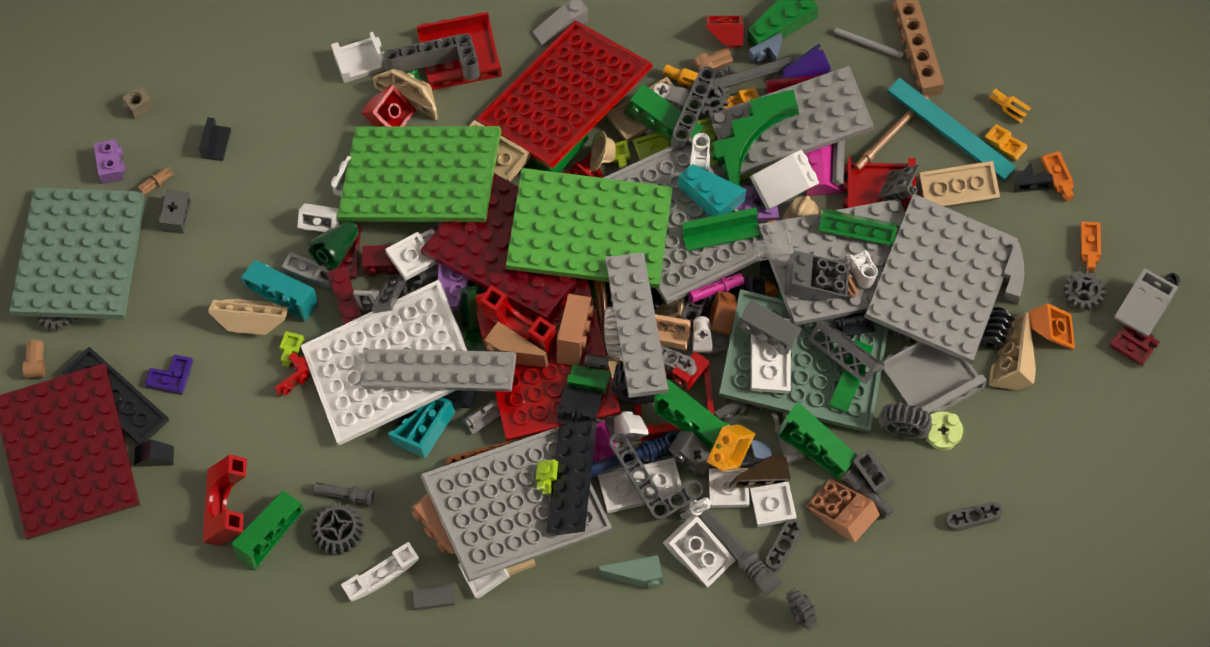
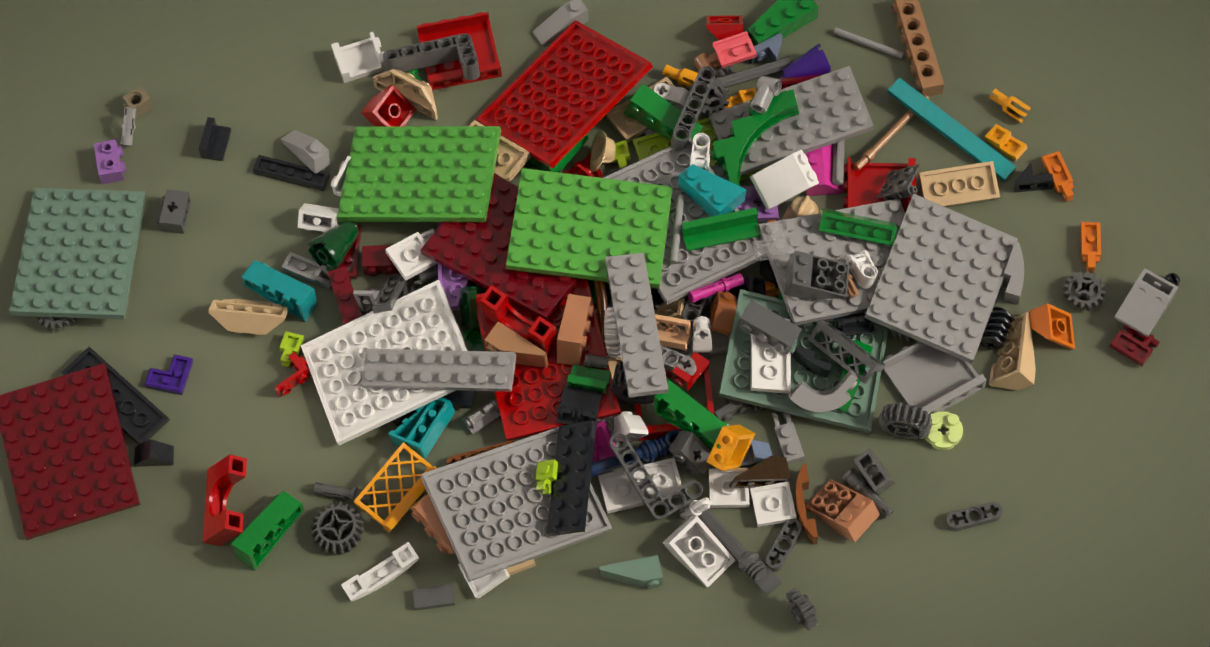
medium nougat piece [23,340,45,378] -> none
medium nougat axle [138,166,174,195] -> none
green wedge [776,402,857,480] -> none
none -> light grey pin [120,107,137,145]
none -> black tile [253,155,330,191]
none -> light grey slope [280,130,330,174]
none -> light orange fence [354,442,437,533]
none -> light grey bar [670,194,685,264]
none -> coral plate [712,31,757,68]
none -> light grey piece [750,76,782,114]
none -> light grey arch [789,369,858,412]
none -> black slope [792,346,832,378]
none -> dark orange slope [795,464,818,545]

